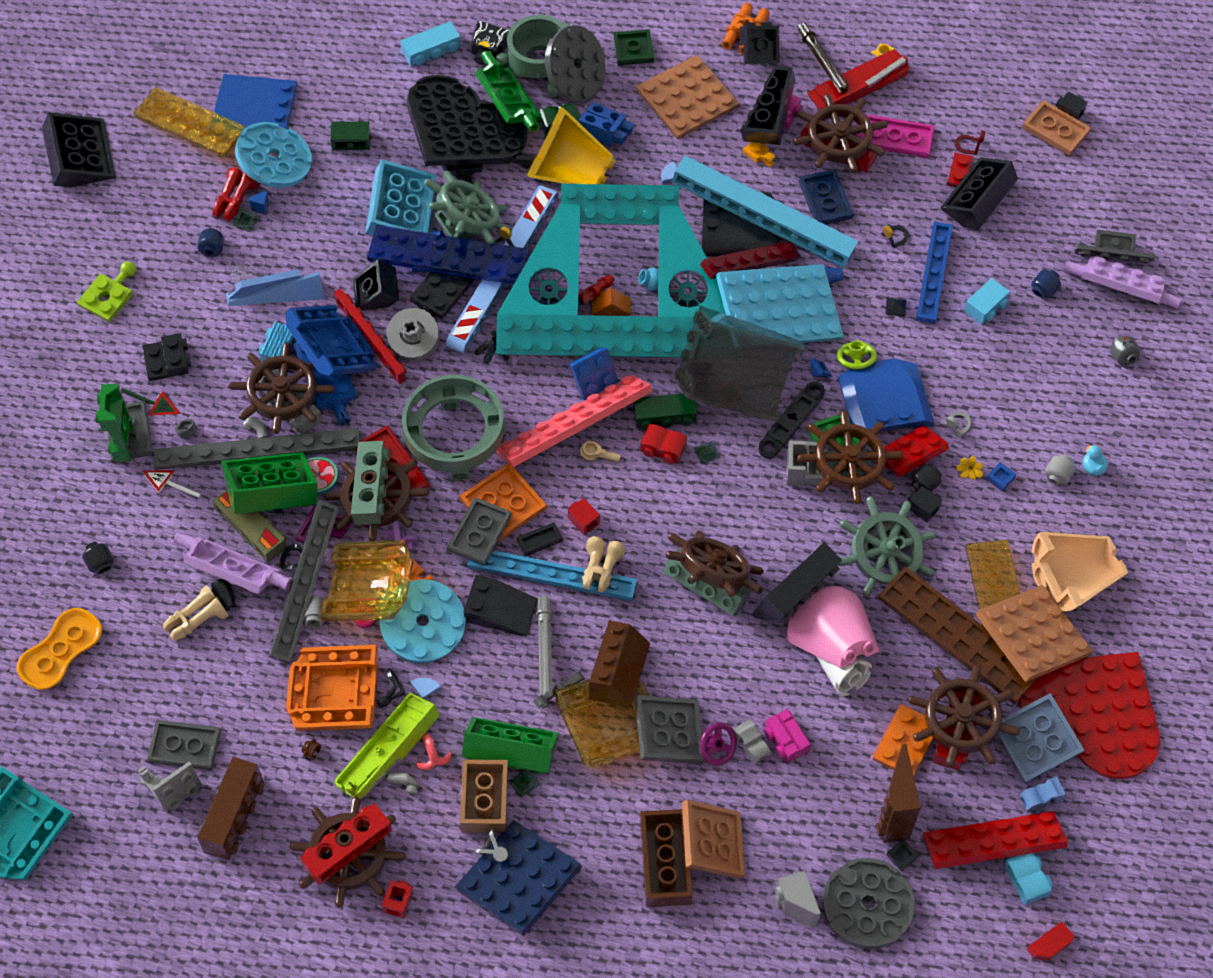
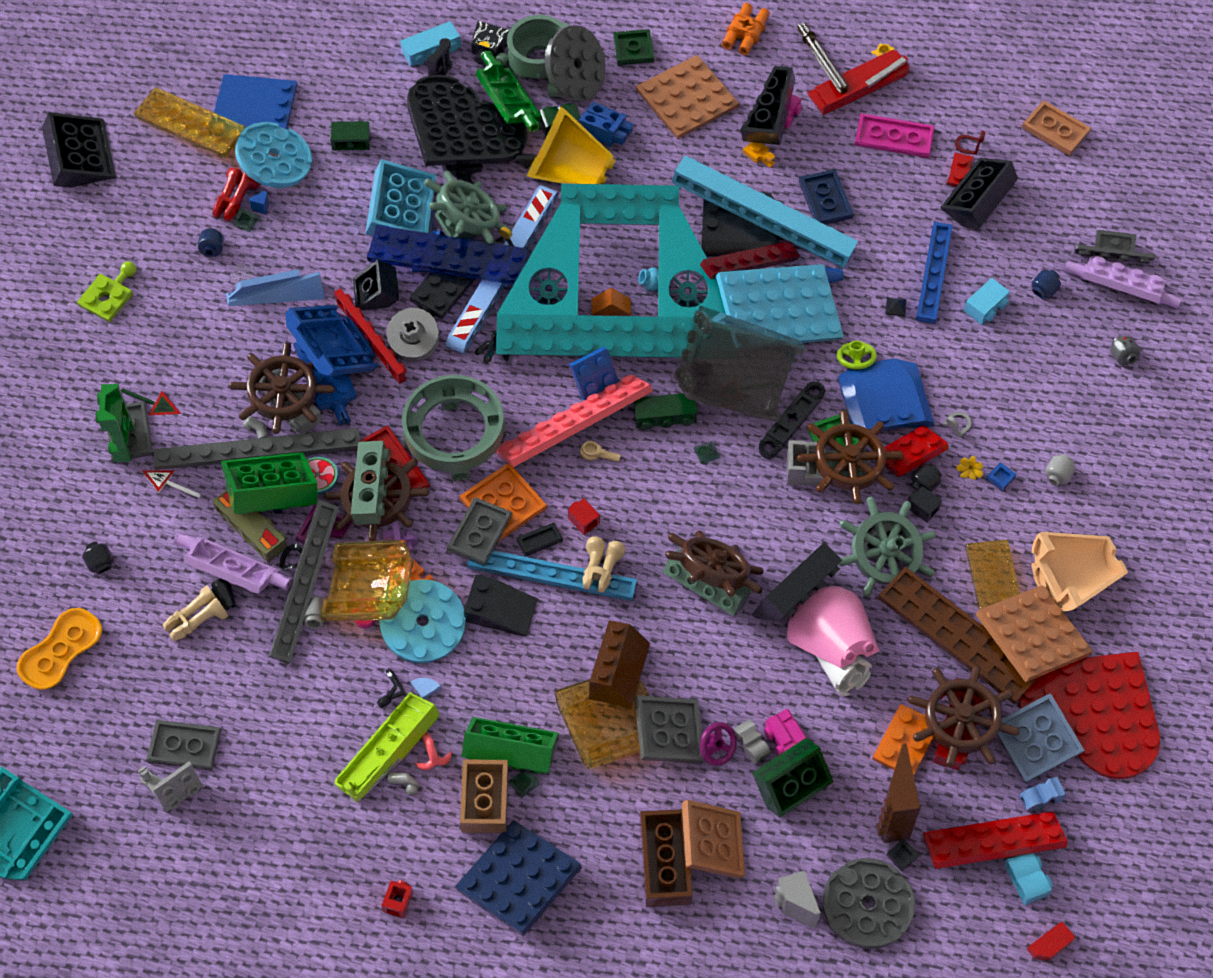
black plate [142,333,191,381] -> none
dark grey tile [175,419,197,438] -> none
reddish brown brick [197,756,265,860] -> none
medium azure brick [259,322,296,361] -> none
orange wedge [286,645,379,731] -> none
brick [289,796,406,908] -> none
reddish brown plate [302,739,321,760] -> none
light grey piece [475,829,508,862] -> none
dark grey piece [534,672,585,709] -> none
light grey axle [536,595,553,699] -> none
red piece [578,275,615,304] -> none
red brick [640,424,687,464] -> none
light blue tile [661,162,677,184] -> none
black plate [740,22,780,64] -> none
reddish brown brick [793,94,888,173] -> none
blue slope [810,358,832,378] -> none
black piece [881,225,909,248] -> none
black brick [1056,91,1088,120] -> none
medium azure animal [1083,446,1109,476] -> none
none -> black plate [427,38,452,76]
none -> dark green brick [752,738,834,818]

